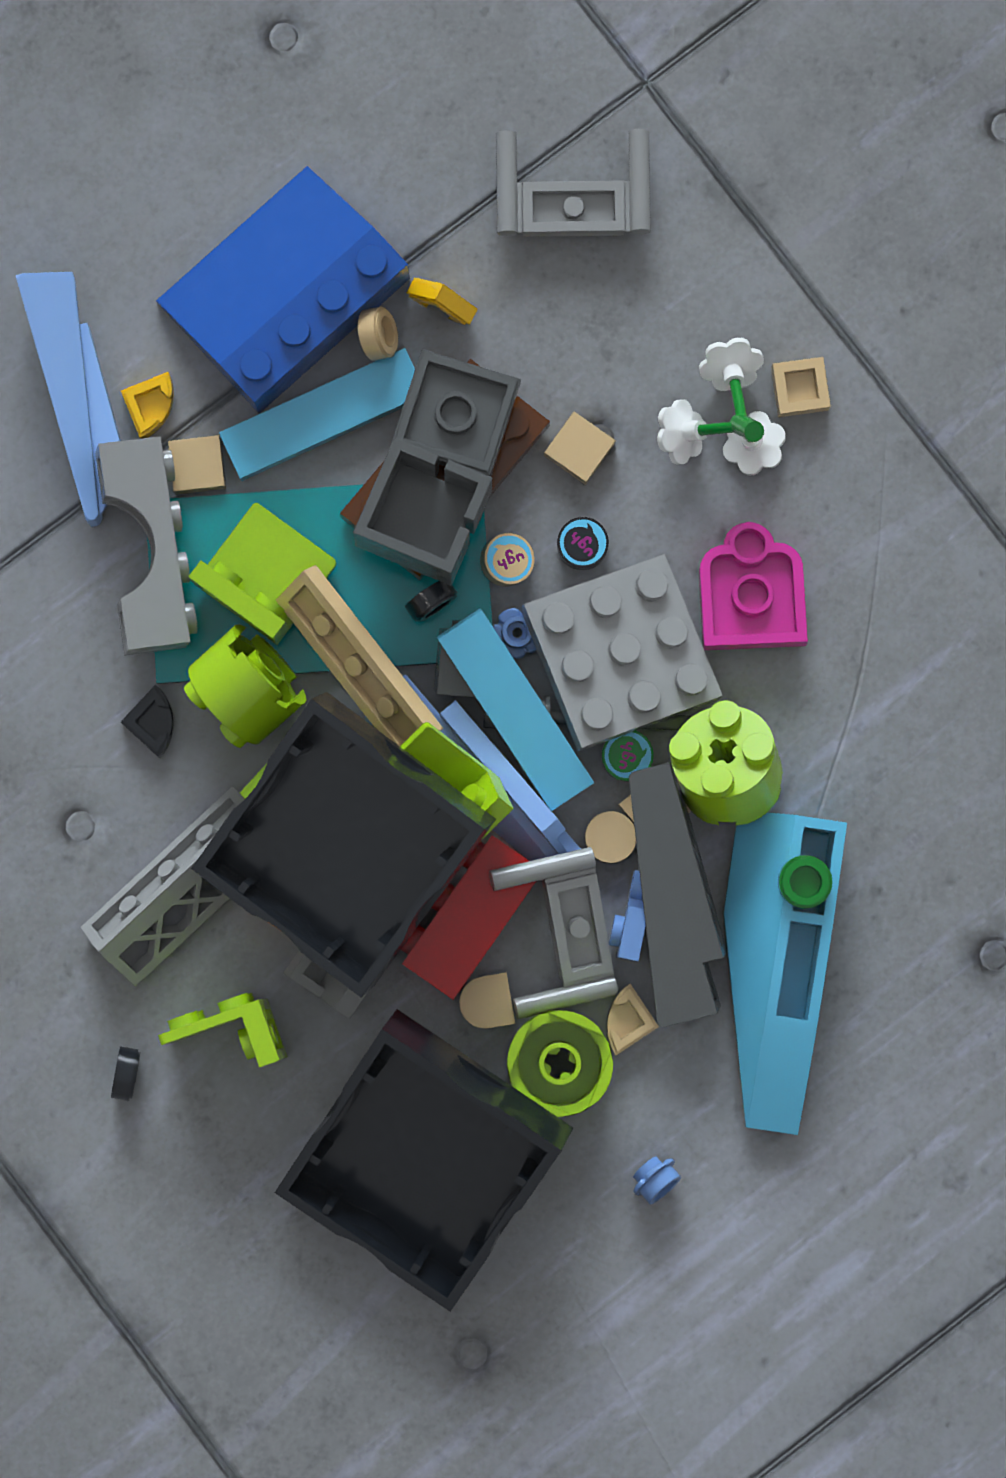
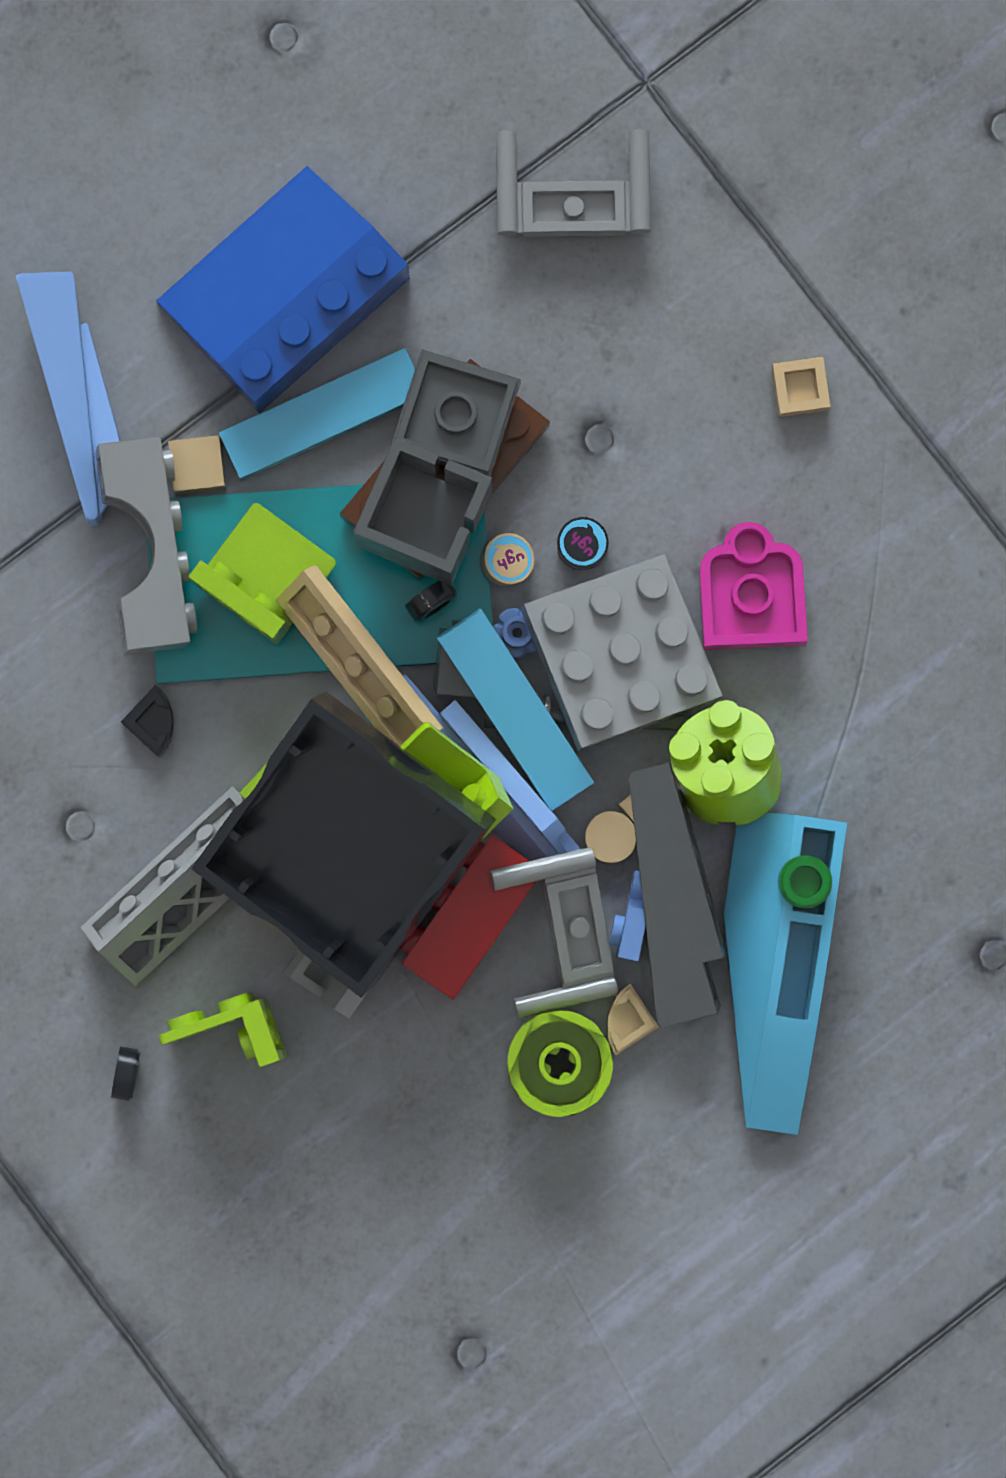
yellow tile [121,372,174,439] -> none
lime brick [184,624,306,748] -> none
black tile [274,1009,573,1312] -> none
tan tile [358,307,398,361] -> none
yellow tile [406,277,478,325] -> none
tan tile [459,972,516,1029] -> none
tan tile [544,411,616,485] -> none
tile [601,731,654,782] -> none
medium blue plate [633,1156,681,1205] -> none
white plant [657,338,786,476] -> none

